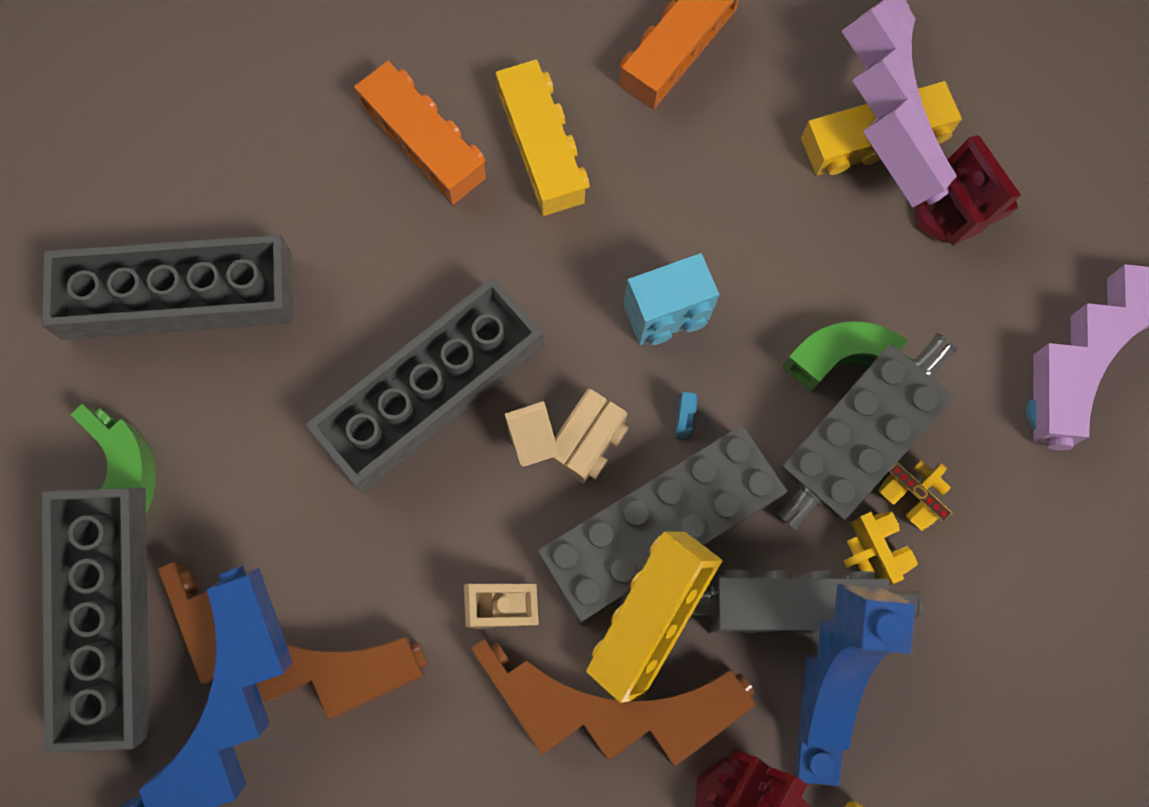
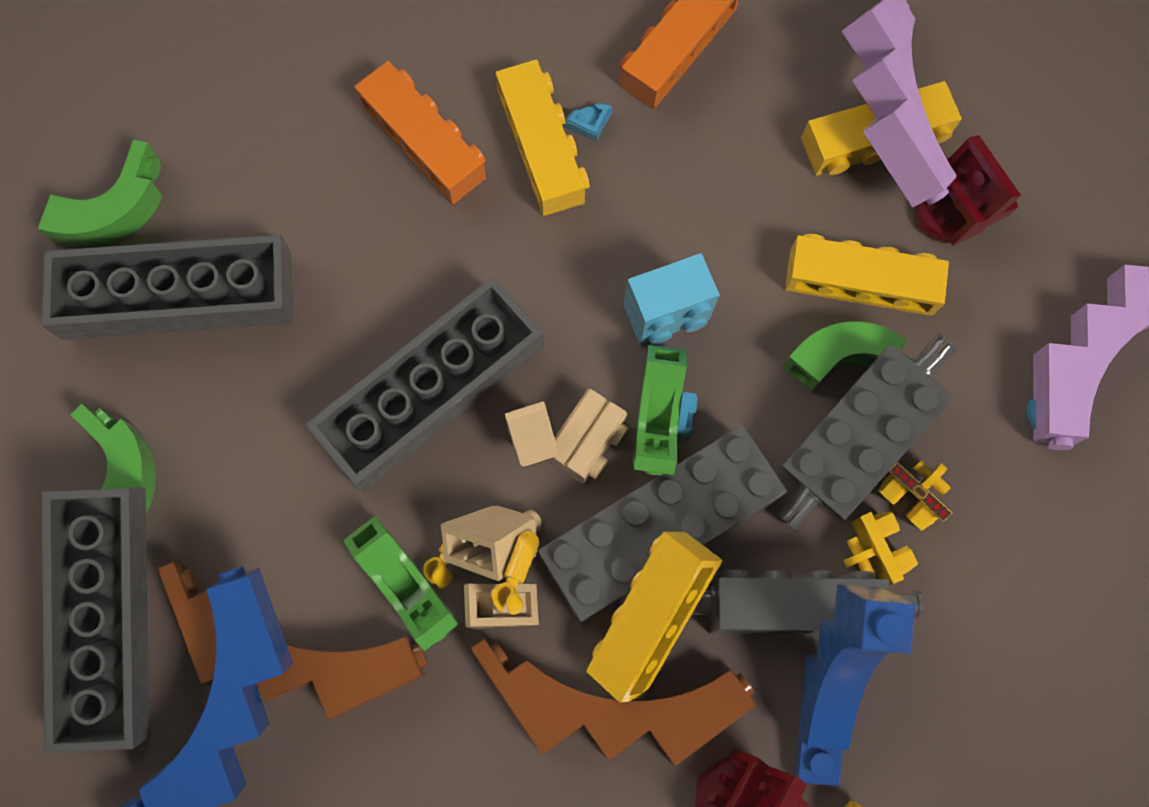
none -> bright green arch [38,139,163,248]
none -> bright green arch [343,515,458,651]
none -> tan torso [423,506,542,615]
none -> dark azure tile [564,103,613,142]
none -> bright green arch [633,345,687,475]
none -> yellow brick [785,234,949,316]

